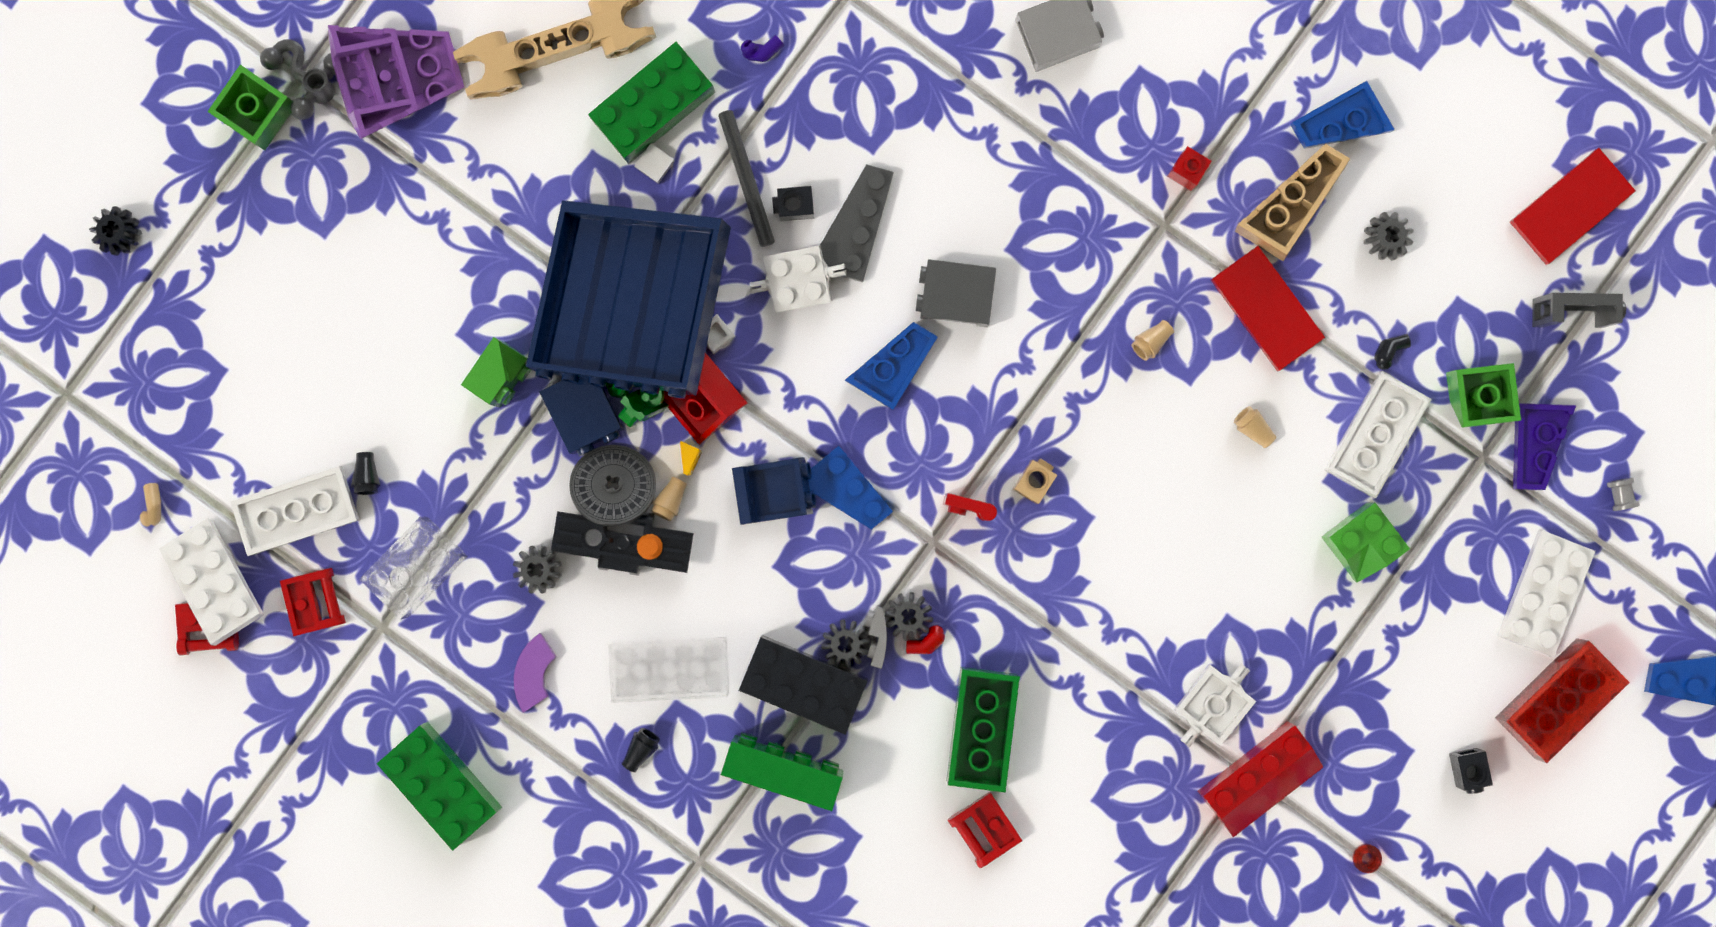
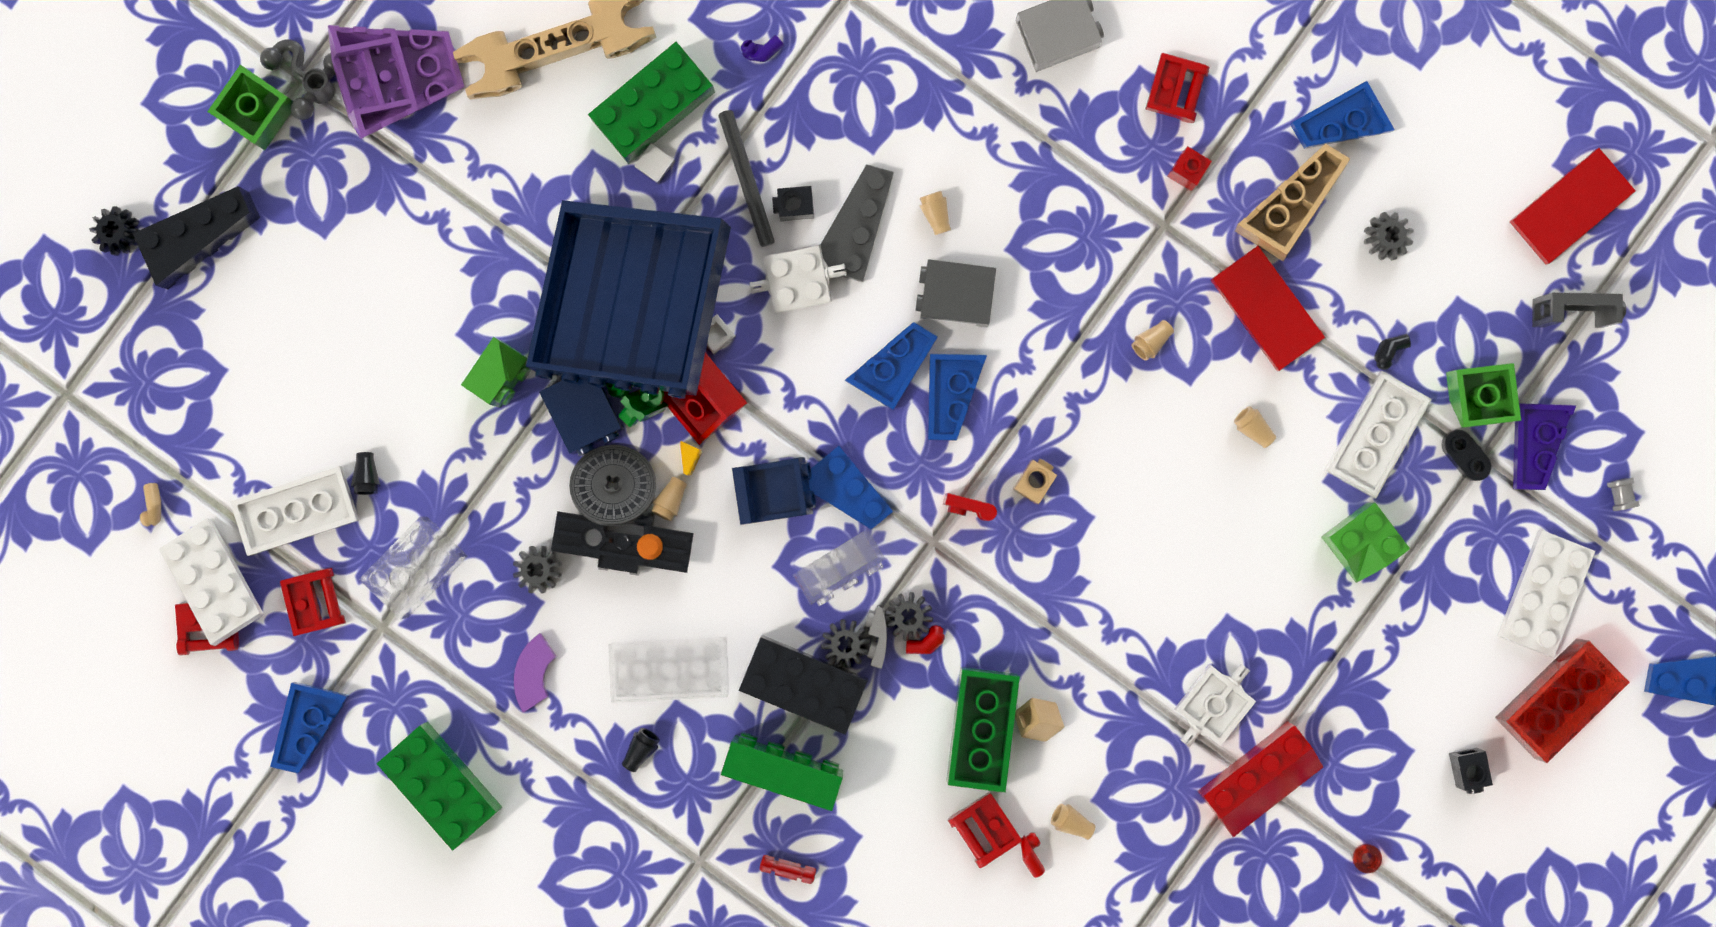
none -> black wedge [133,186,260,290]
none -> blue wing [270,682,350,774]
none -> red axle [760,855,816,884]
none -> clear brick [793,529,885,606]
none -> tan cone [919,191,951,235]
none -> blue wing [928,354,987,441]
none -> tan panel [1015,698,1064,742]
none -> red arm [1020,832,1045,878]
none -> tan cone [1051,804,1096,840]
none -> red plate [1145,53,1210,123]
none -> black plate [1441,430,1492,481]

